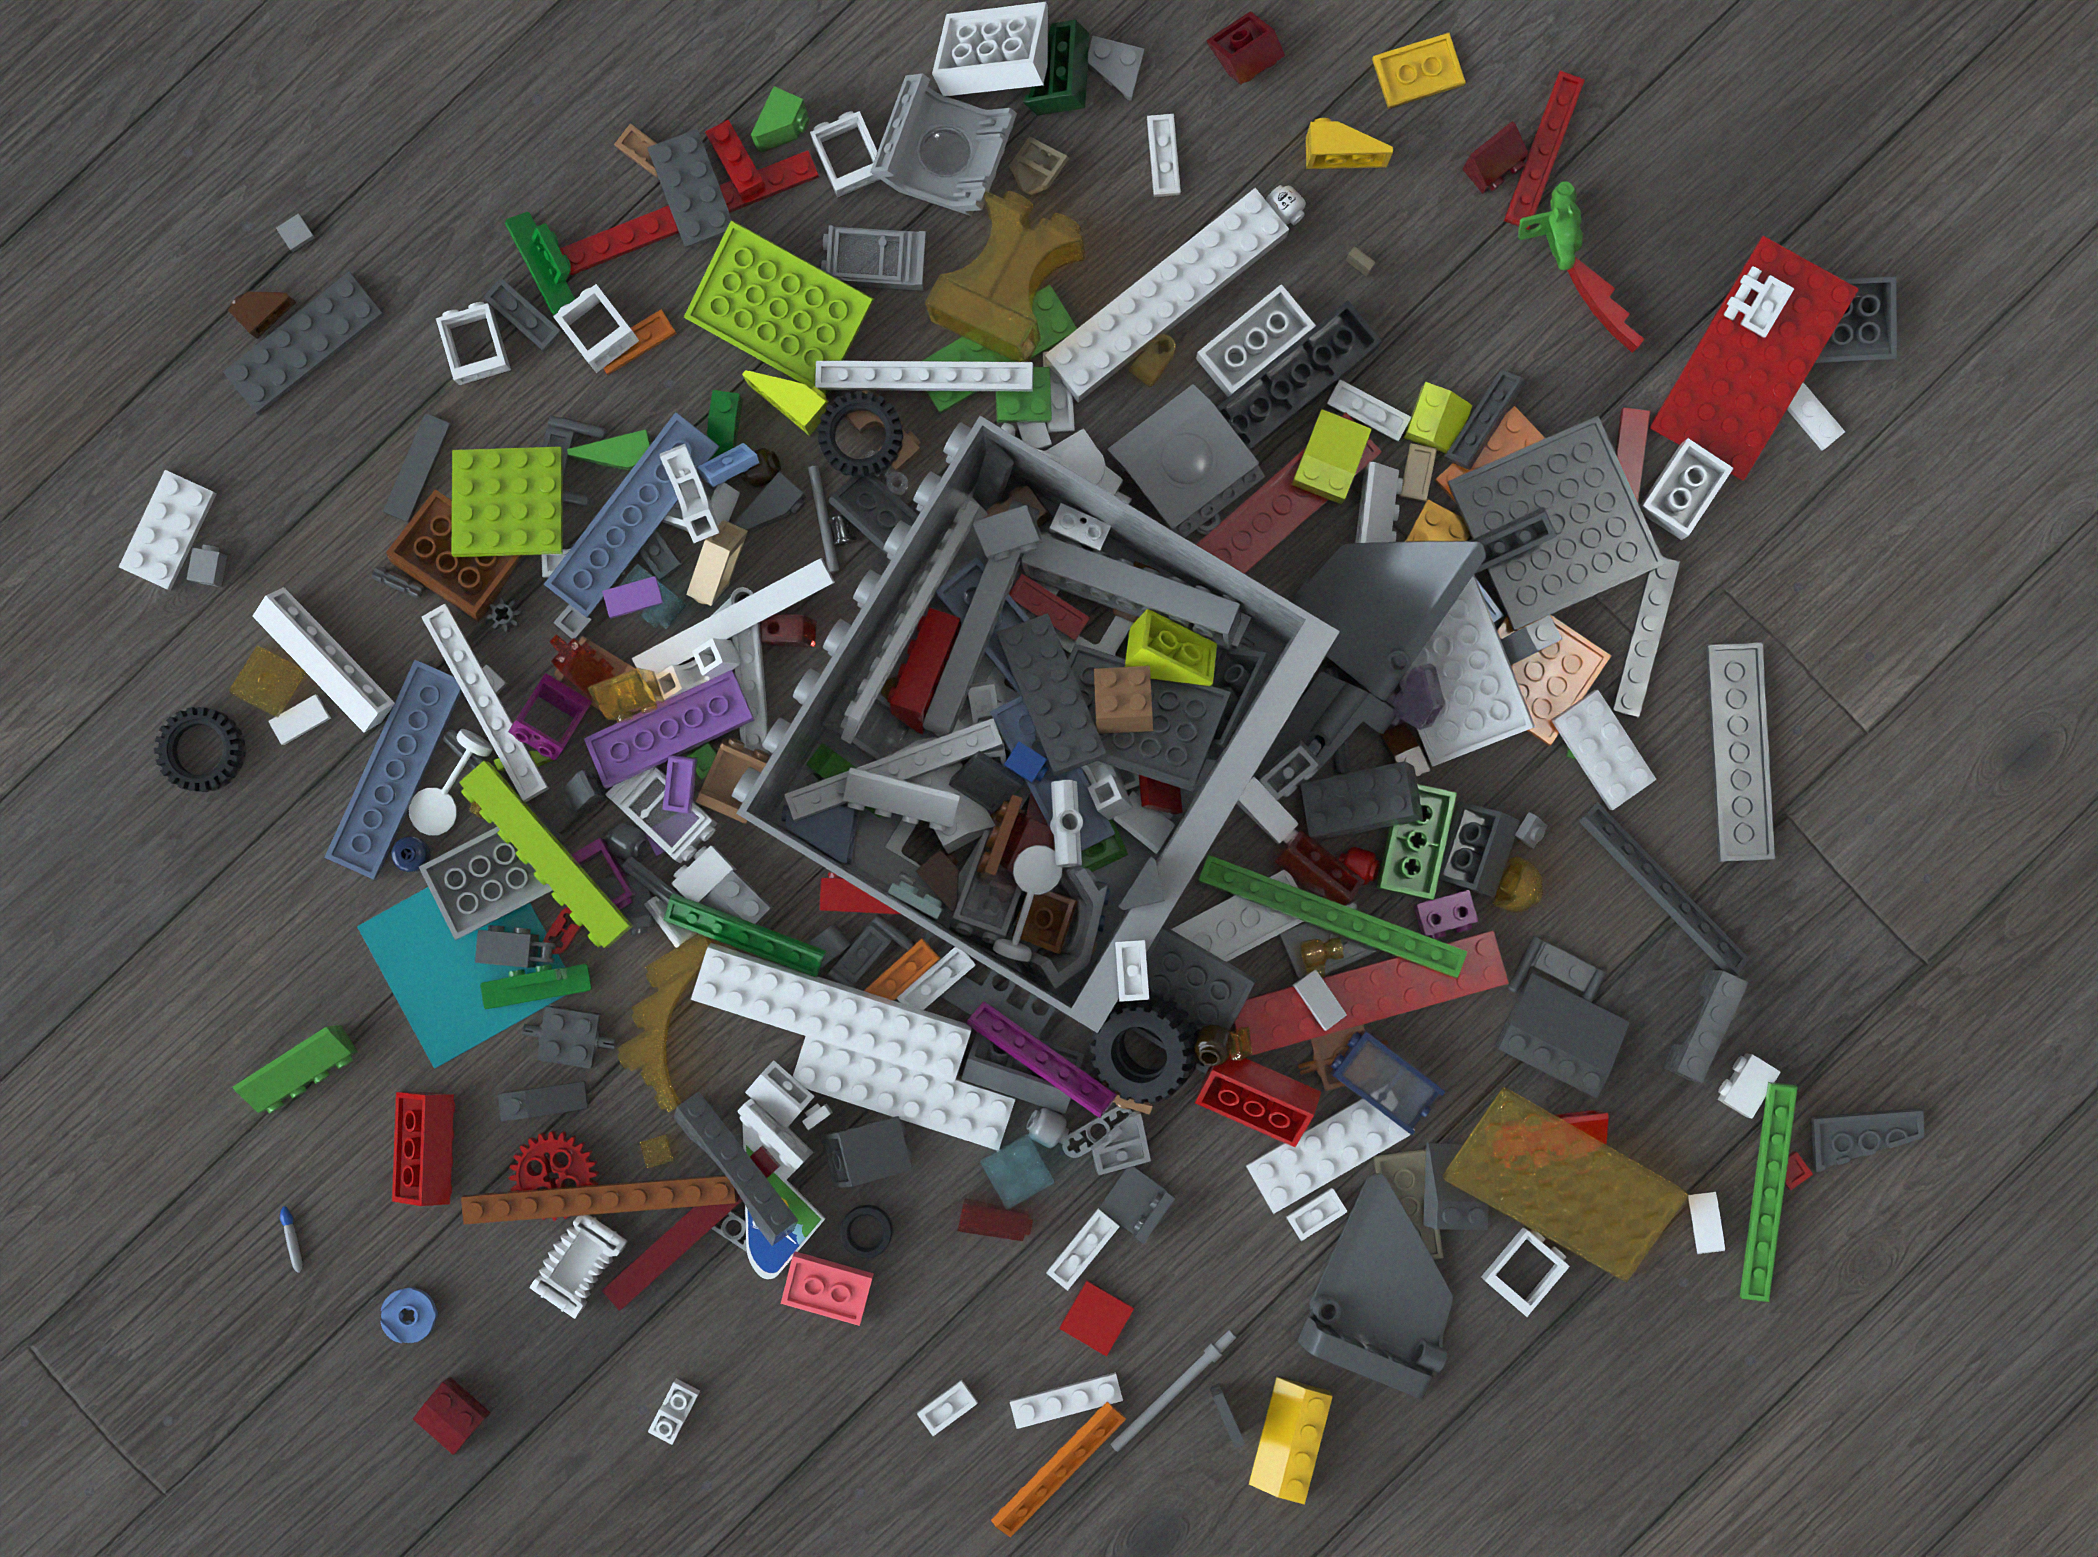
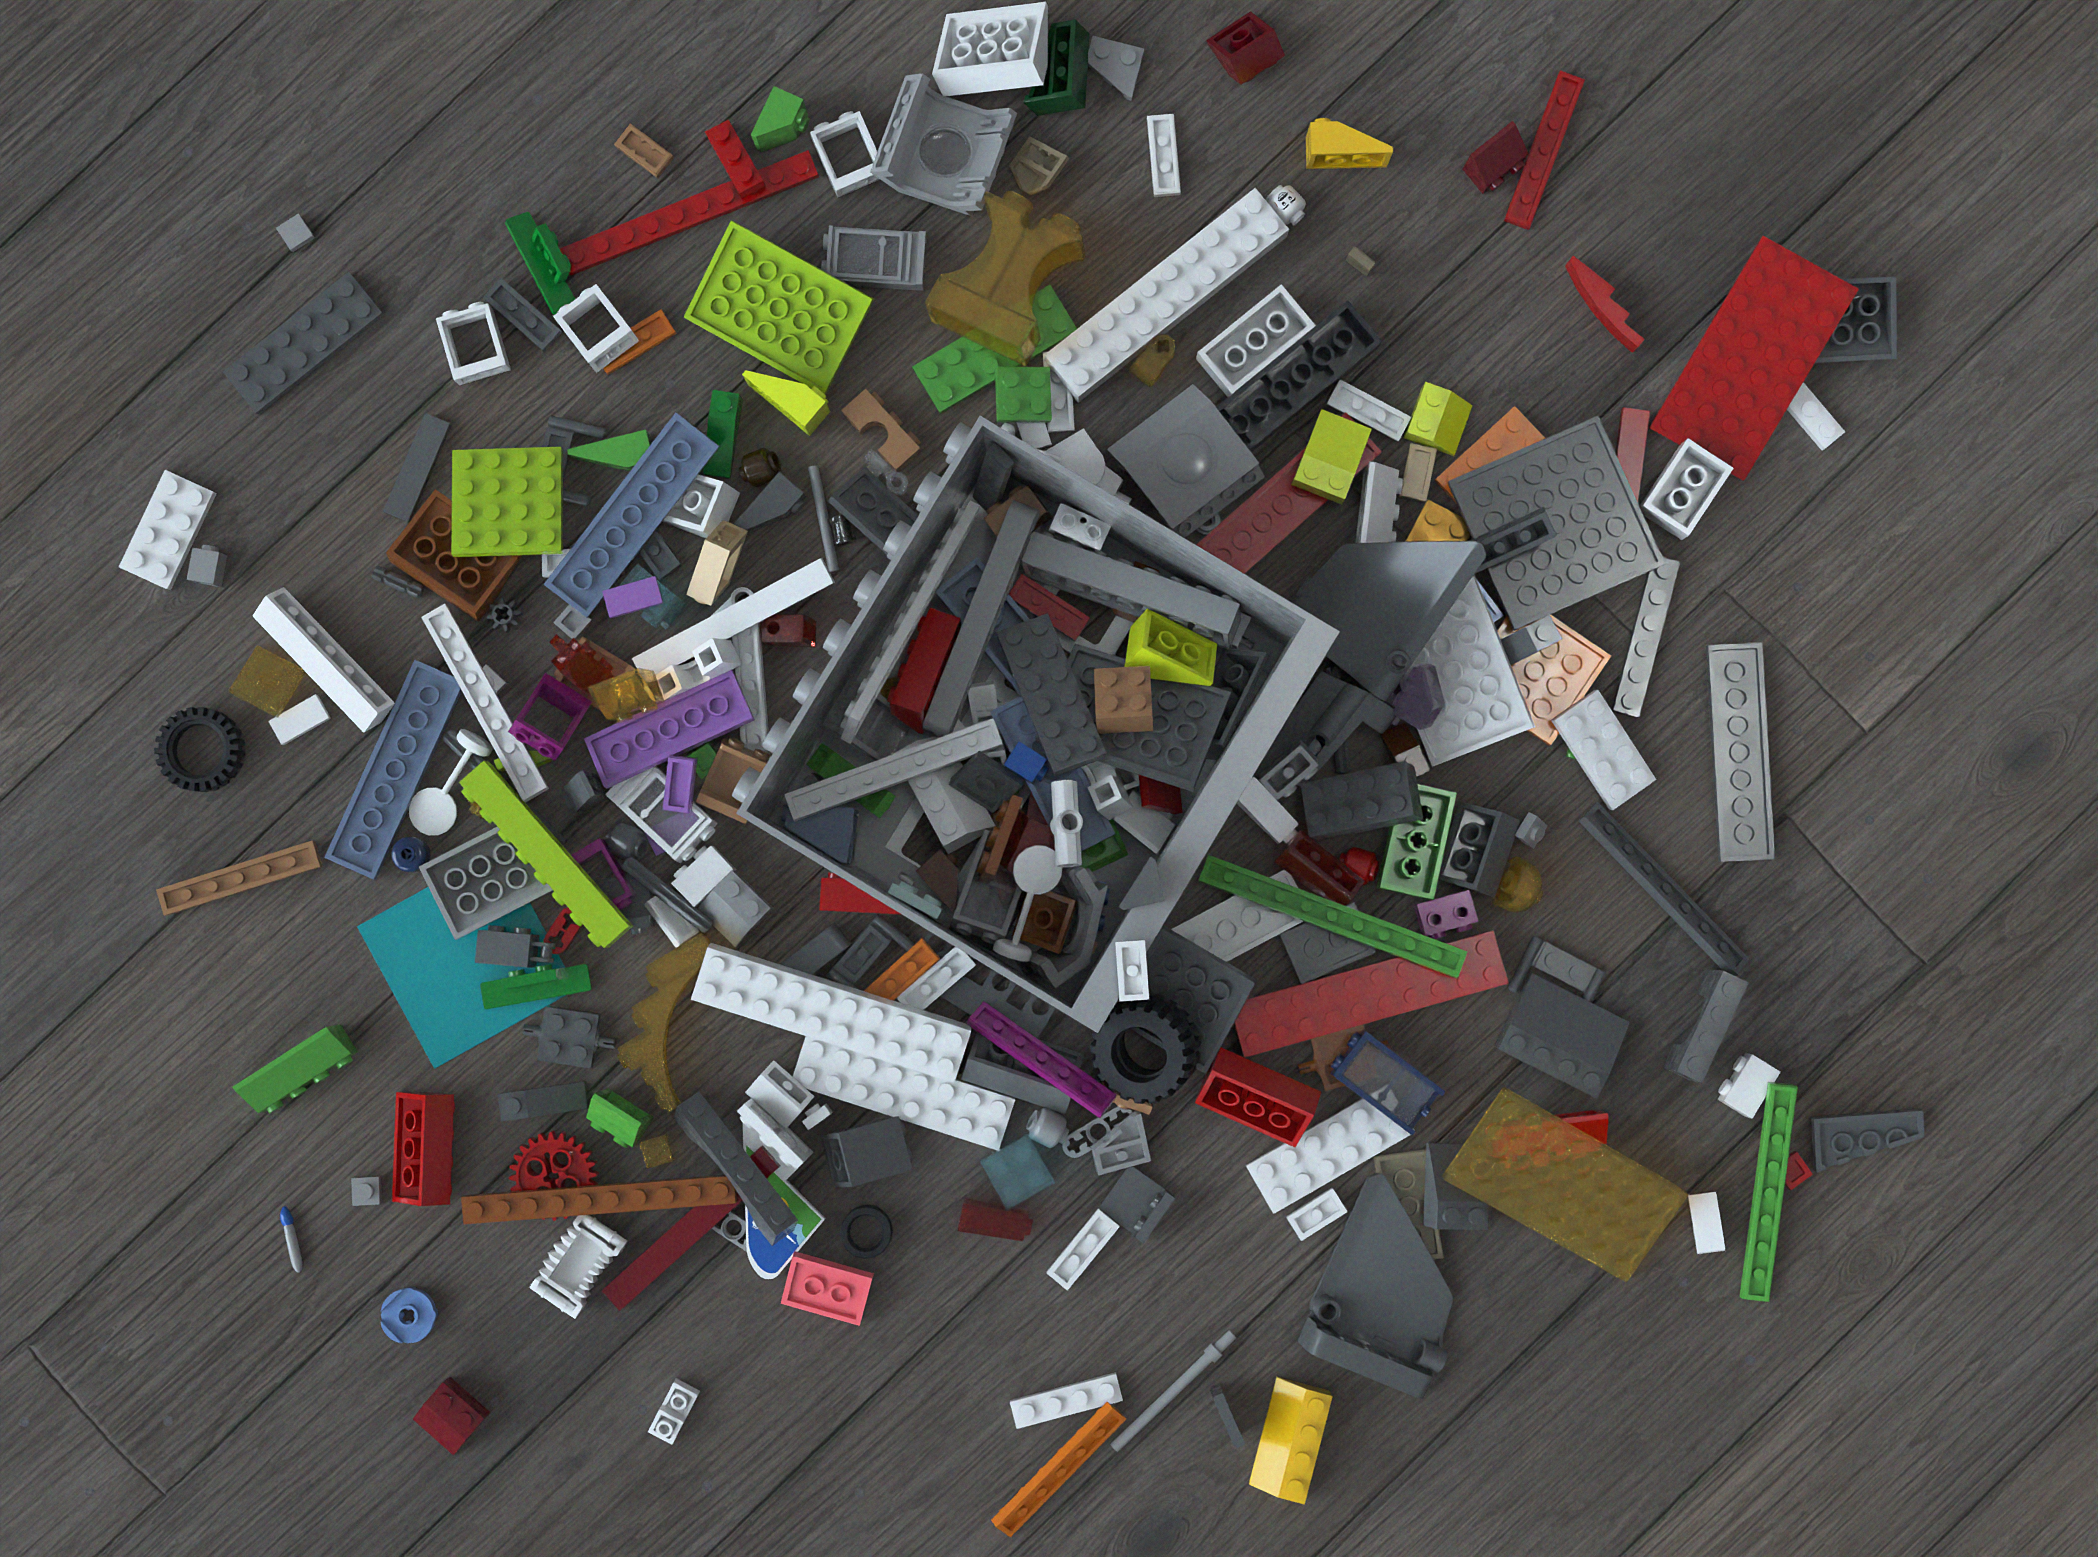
reddish brown slope [228,291,296,339] -> none
dark grey plate [647,129,733,249] -> none
white arch [660,444,719,543] -> none
green tile [663,893,826,978] -> none
light blue plate [697,443,759,487] -> none
white plate [815,361,1033,391] -> none
black tyre [818,391,903,478] -> none
white slope [843,767,960,831] -> none
white plate [917,1380,978,1436] -> none
light grey slope [973,505,1043,562] -> none
red tile [1059,1280,1134,1357] -> none
dark brown head [1194,1025,1233,1066] -> none
clear yellow tile [1230,1027,1252,1060] -> none
white slope [1293,969,1347,1031] -> none
clear yellow piece [1300,937,1344,978] -> none
yellow tile [1372,33,1466,109] -> none
dark grey tile [1445,369,1526,470] -> none
white window [1481,1228,1570,1317] -> none
bright green piece [1518,182,1583,271] -> none
white plate [1724,266,1794,338] -> none
none -> medium nougat plate [156,841,323,916]
none -> light grey plate [351,1176,382,1206]
none -> bright green slope [586,1088,654,1148]

